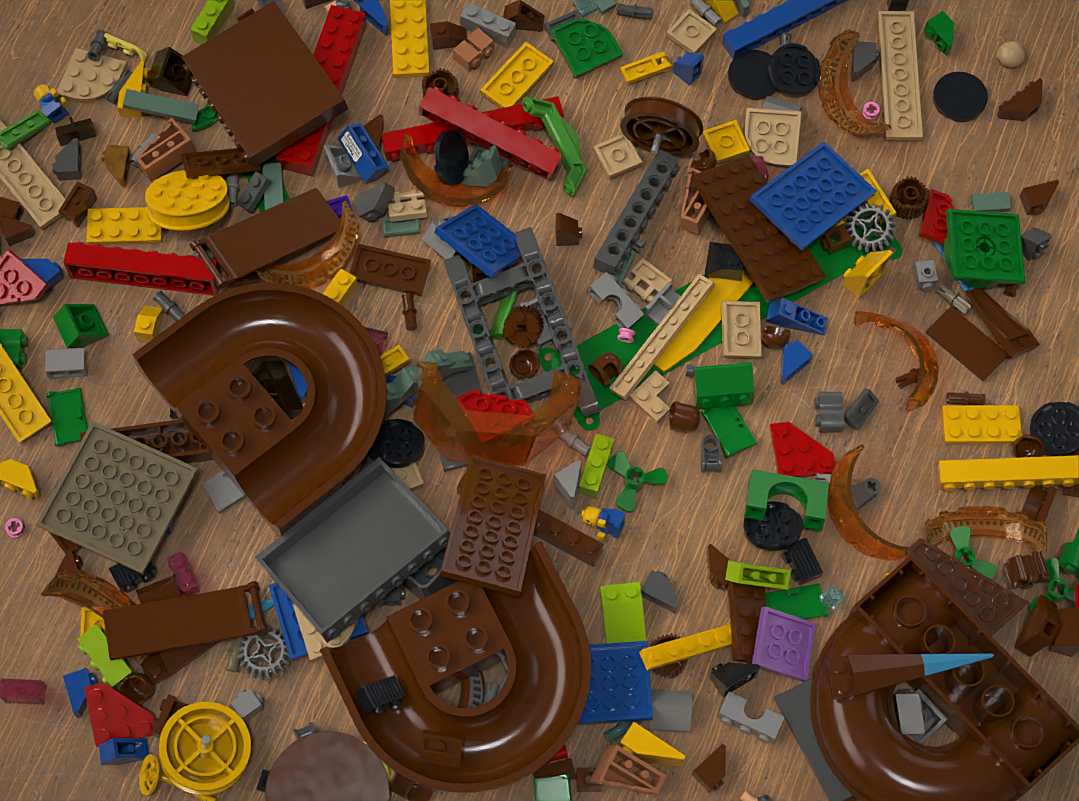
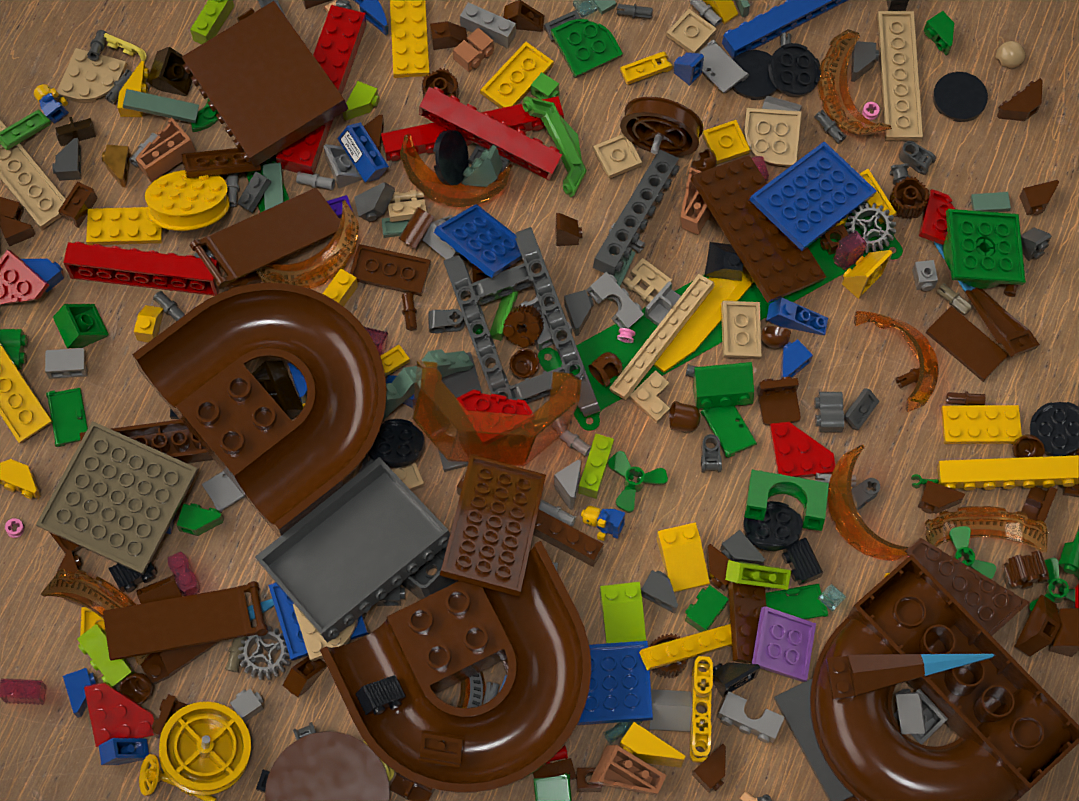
none -> green slope [176,503,224,536]
none -> reddish brown slope [282,656,327,697]
none -> light grey pin [296,172,335,190]
none -> lime slope [343,81,380,120]
none -> reddish brown brick [399,207,434,249]
none -> dark grey piece [428,309,465,334]
none -> bright green brick [531,72,560,100]
none -> light grey pin [539,500,577,527]
none -> dark grey slope [564,290,594,336]
none -> yellow slope [656,522,710,593]
none -> green brick [685,585,729,632]
none -> yellow piece [689,656,713,763]
none -> light grey door [698,40,749,93]
none -> dark grey slope [720,530,766,565]
none -> reddish brown bracket [757,377,801,425]
none -> dark grey pin [814,109,847,144]
none -> clear pink brick [833,230,867,270]
none -> dark grey brick [890,163,910,185]
none -> dark grey piece [899,141,936,175]
none -> green hand [911,474,938,489]
none -> reddish brown slope [918,480,965,514]

